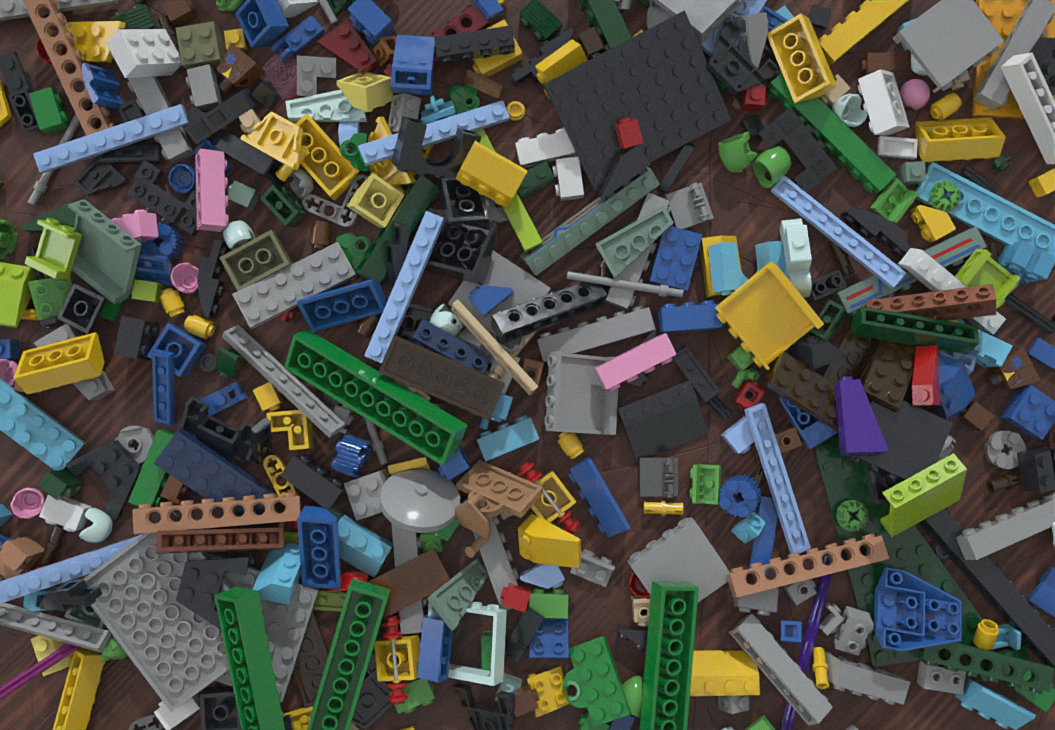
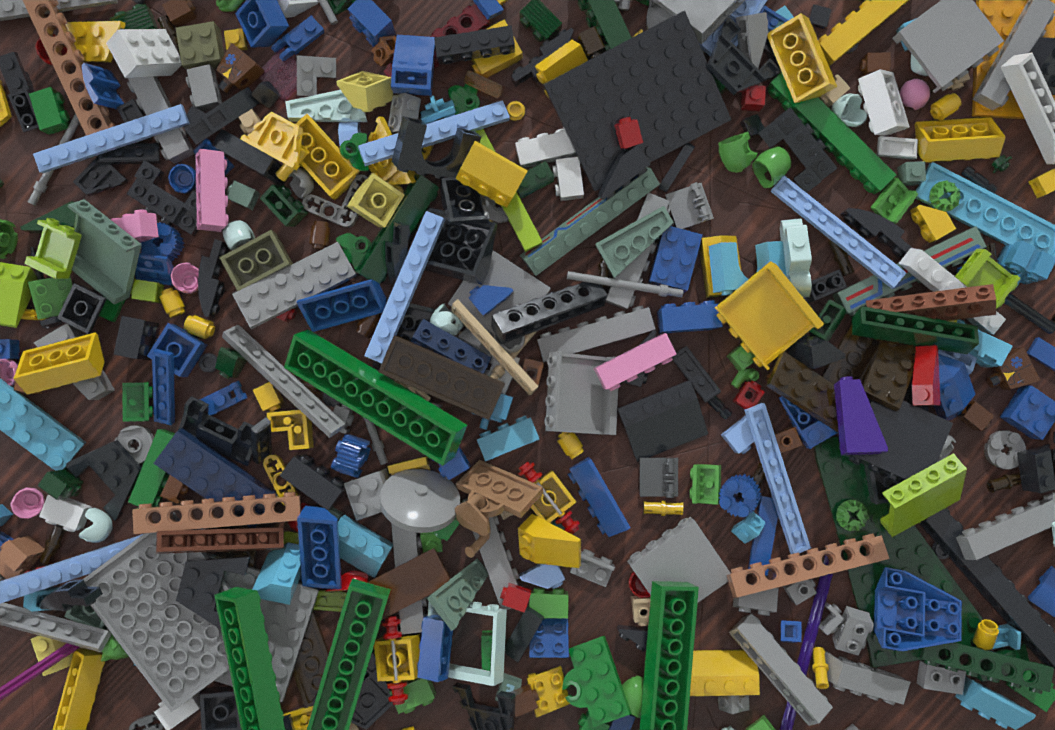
dark red wing [317,20,379,75] -> none
none -> green bracket [122,382,152,422]

